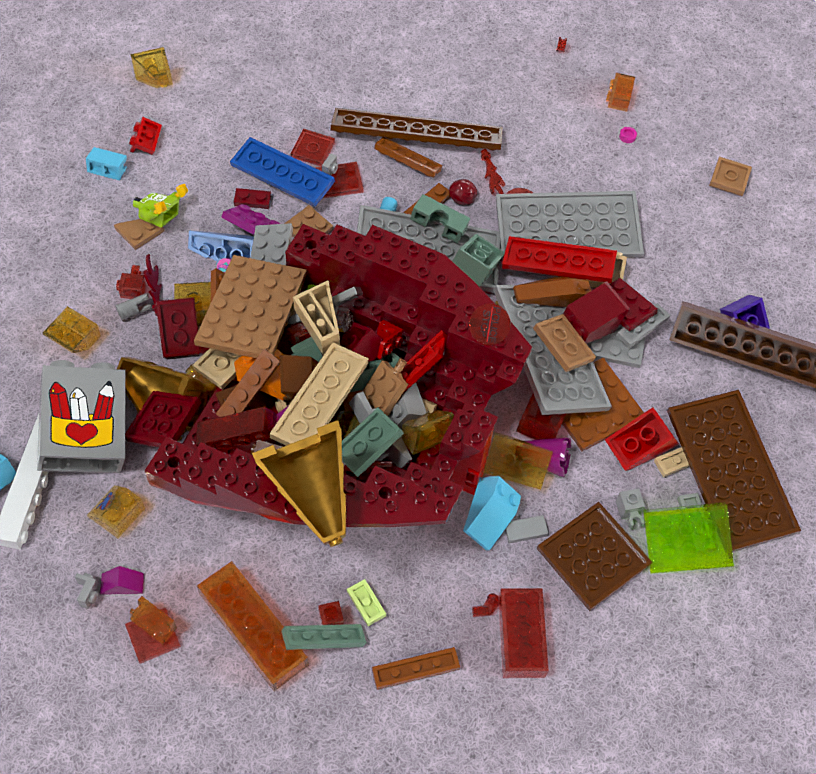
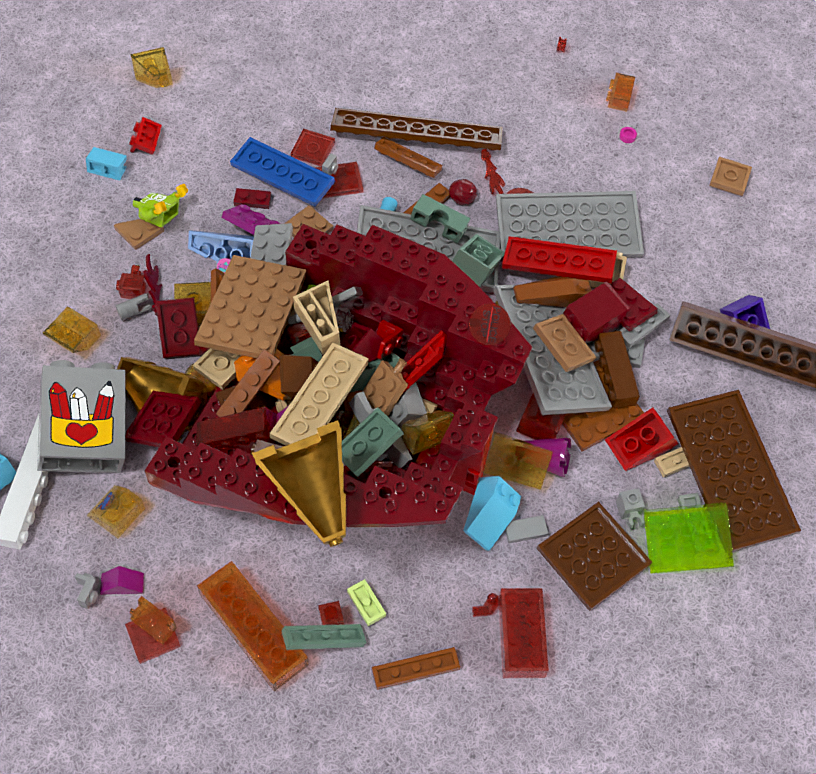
none -> reddish brown brick [594,331,640,408]

